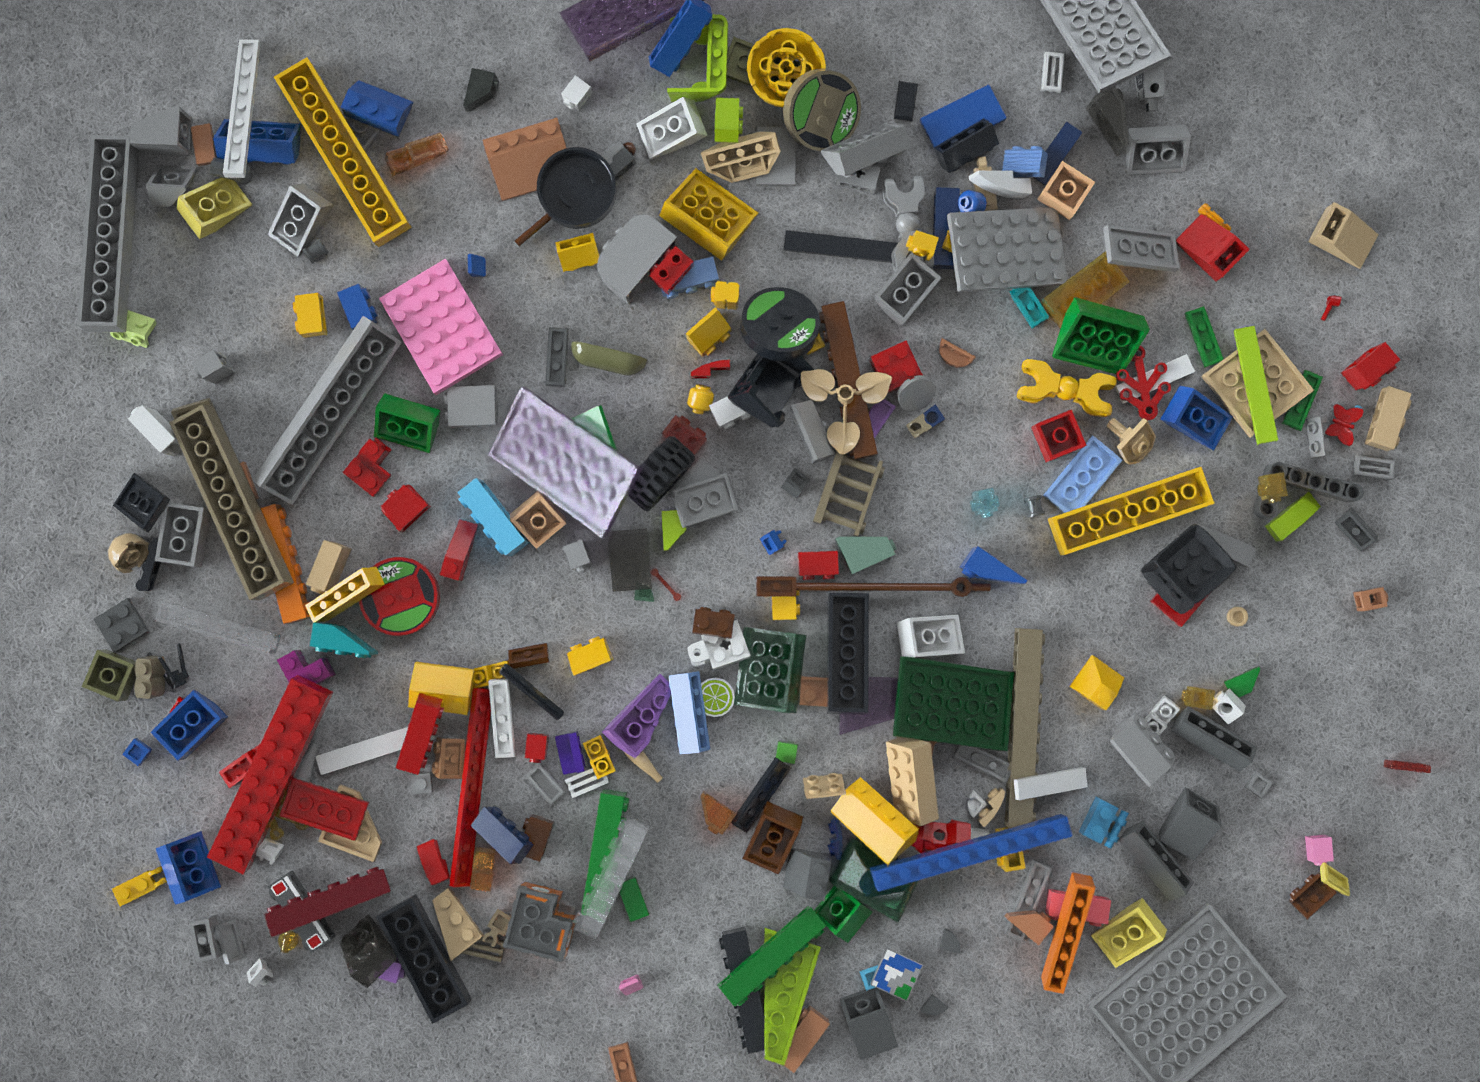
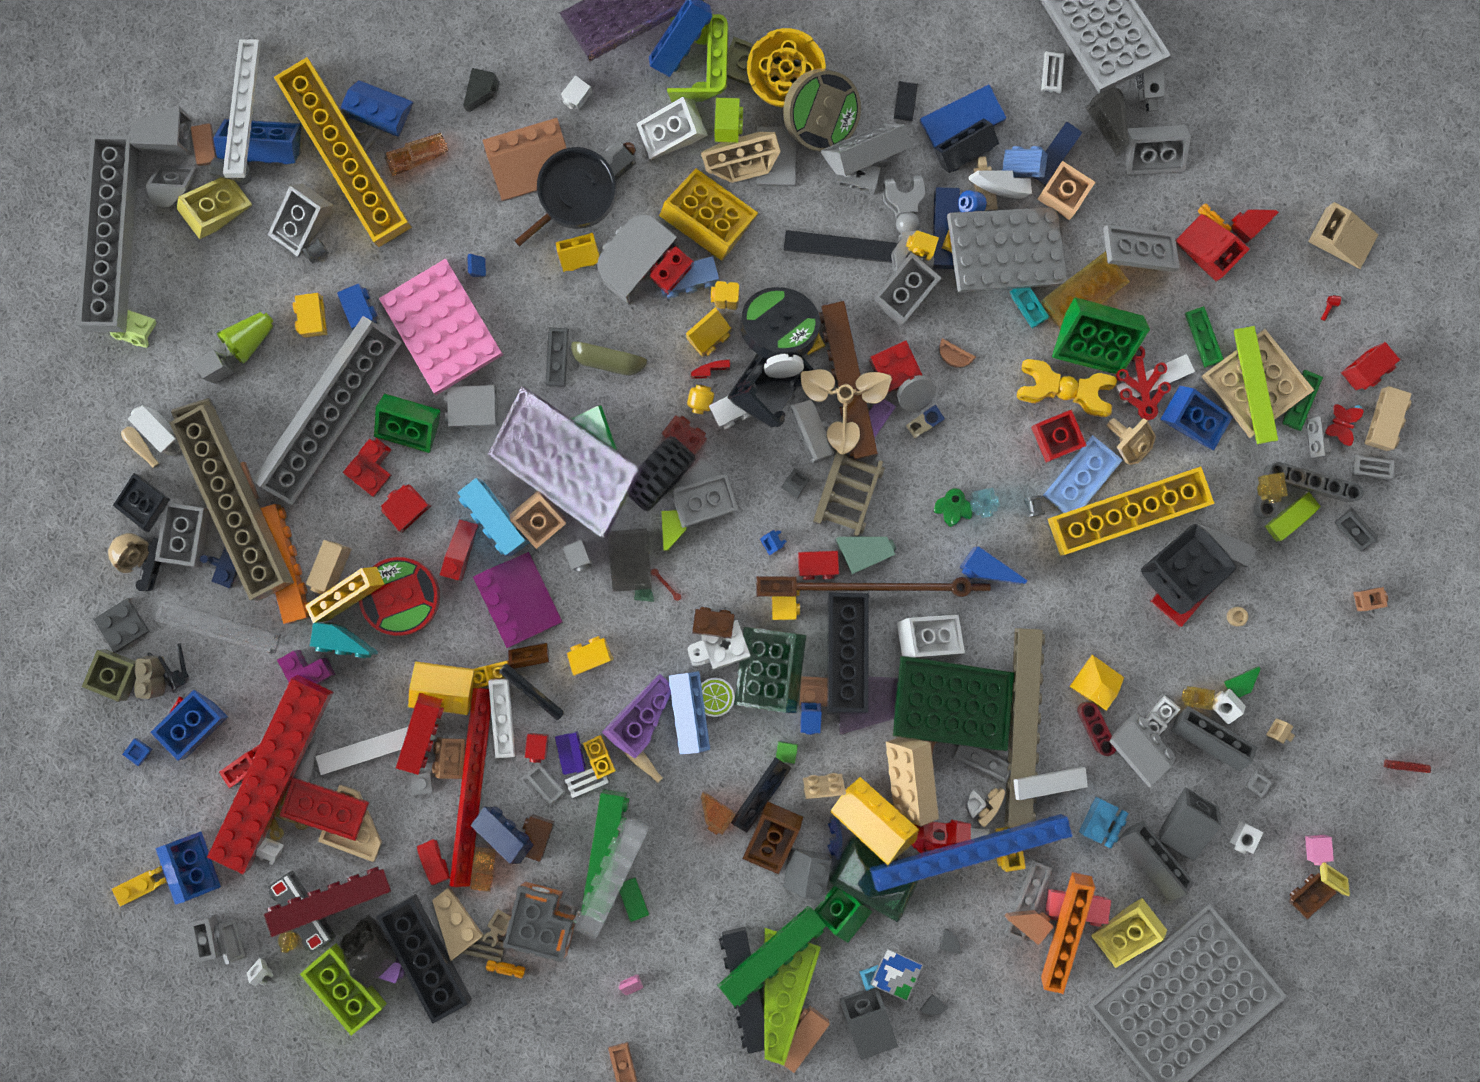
none -> tan piece [121,426,159,468]
none -> dark blue plate [200,547,237,588]
none -> lime cone [217,312,274,364]
none -> lime brick [300,943,387,1036]
none -> magenta slope [473,552,563,648]
none -> light orange axle [486,960,525,978]
none -> white tile [764,354,804,378]
none -> blue brick [800,702,822,735]
none -> green plate [934,488,973,527]
none -> dark red beam [1077,702,1116,756]
none -> red slope [1230,209,1279,244]
none -> white brick [1230,821,1263,854]
none -> tan tile [1266,718,1295,744]

